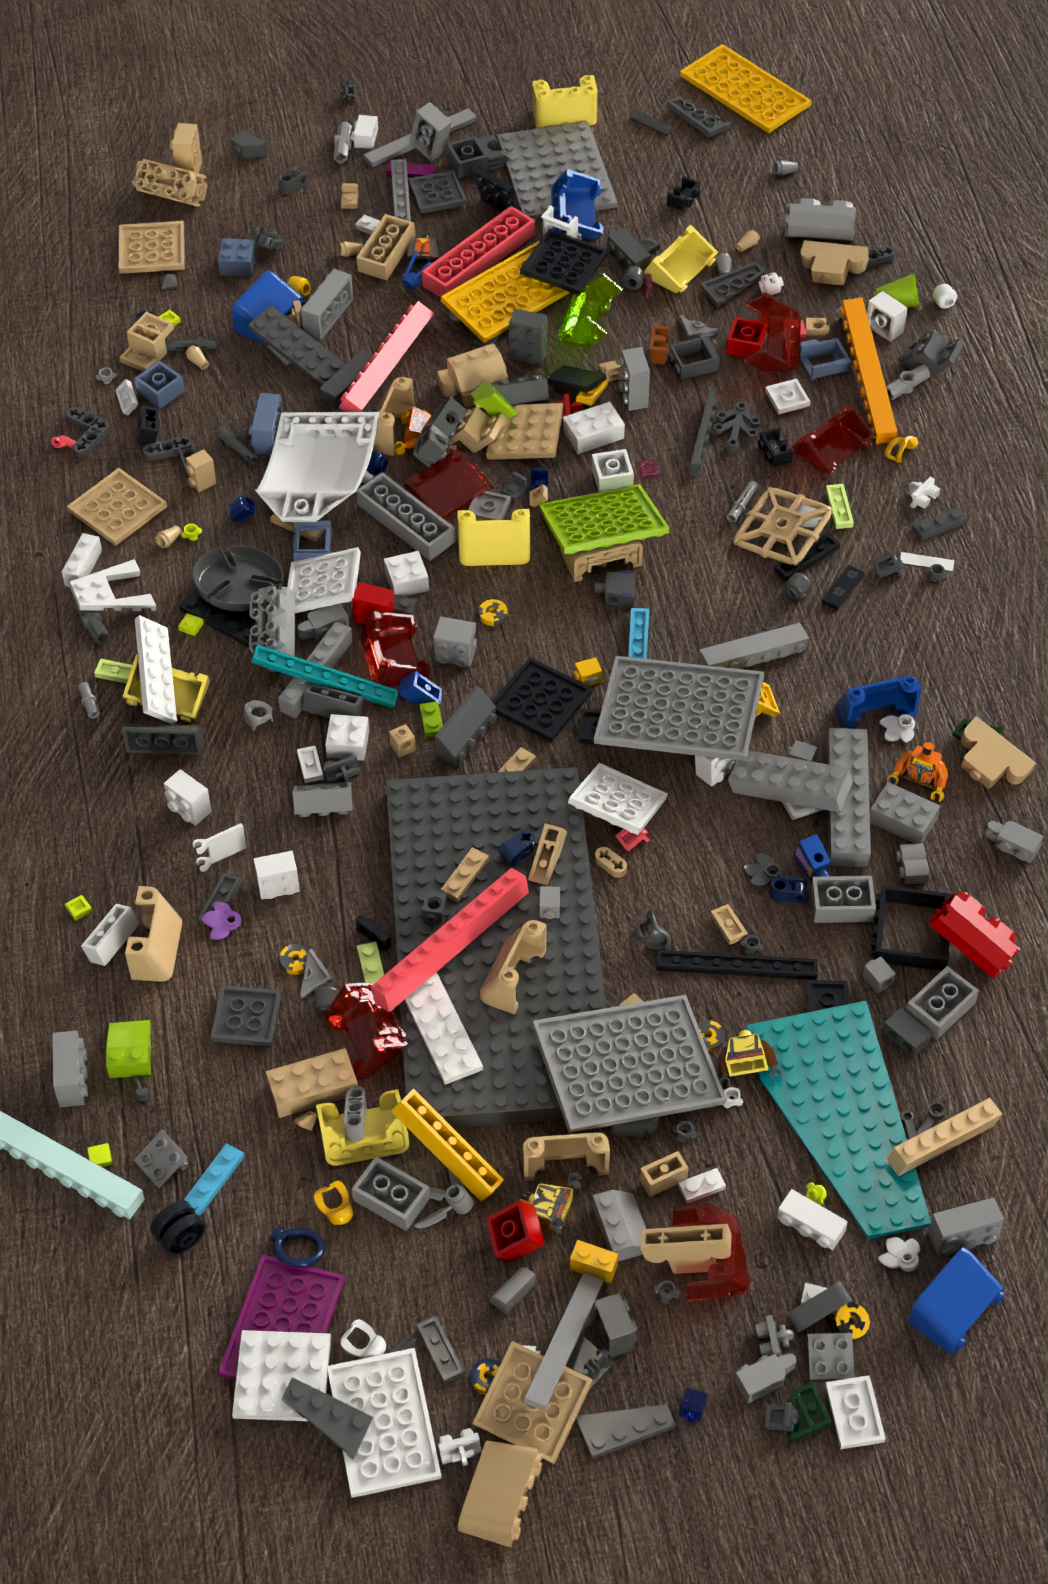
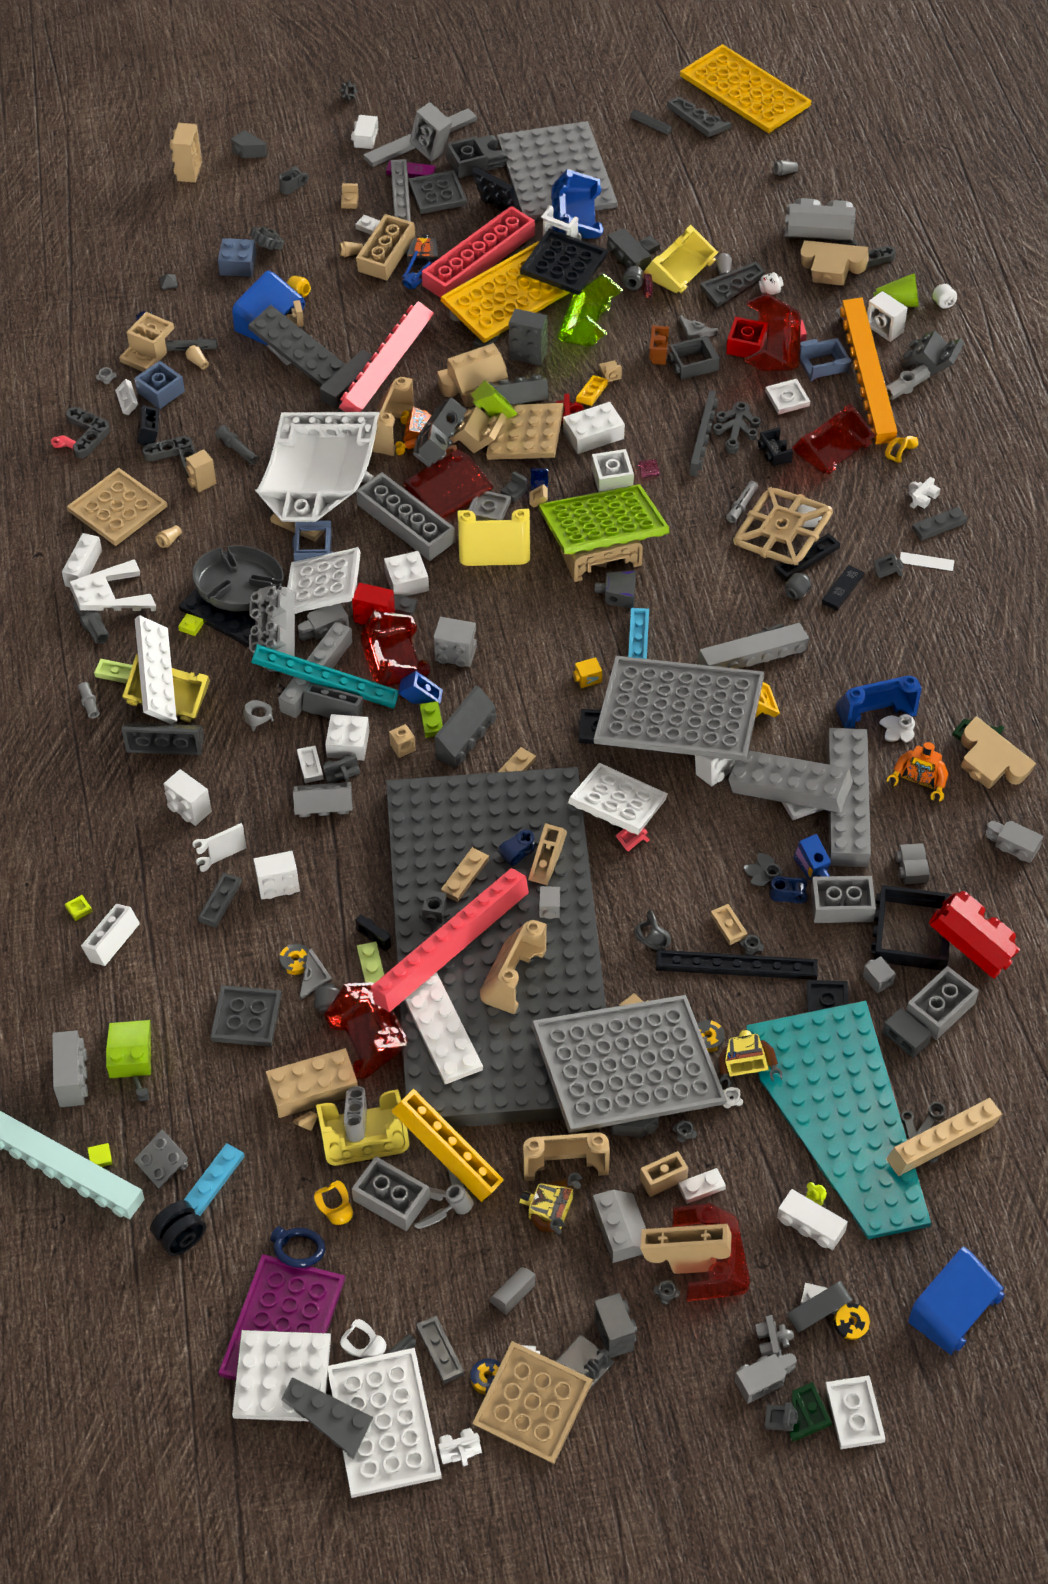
tan plate [119,221,185,274] -> none
tan windscreen [125,886,182,982] -> none
tan brick [132,159,207,207] -> none
neon yellow tile [159,310,181,326] -> none
neon yellow plate [181,524,202,541] -> none
medium lavender plate [201,902,241,940] -> none
clear blue head [229,496,255,523] -> none
sand blue brick [249,393,283,456] -> none
light grey brick [300,269,353,341] -> none
light grey piece [334,122,352,163] -> none
clear blue head [366,450,388,475] -> none
tan windscreen [458,1441,542,1547] -> none
yellow piece [479,599,508,626] -> none
red brick [486,1200,545,1263] -> none
black plate [492,657,592,742] -> none
light grey tile [524,1272,604,1411] -> none
light yellow windscreen [532,75,597,128] -> none
black tile [545,365,606,392] -> none
yellow brick [570,1240,619,1284] -> none
dark grey wing [575,1404,676,1460] -> none
tan beam [595,847,627,878] -> none
light grey brick [618,347,650,411] -> none
black window [667,176,701,211] -> none
clear blue bracket [679,1388,708,1422] -> none
tan cone [736,230,760,252] -> none
light grey brick [786,740,817,762] -> none
tan brick [805,318,829,342] -> none
light grey hinge [807,1333,854,1380] -> none
yellowish green plate [826,484,854,529] -> none
light grey brick [870,782,940,844] -> none
white plate [878,1237,920,1272] -> none
dark grey plate [926,564,947,582] -> none
light grey brick [928,1197,1004,1256] -> none

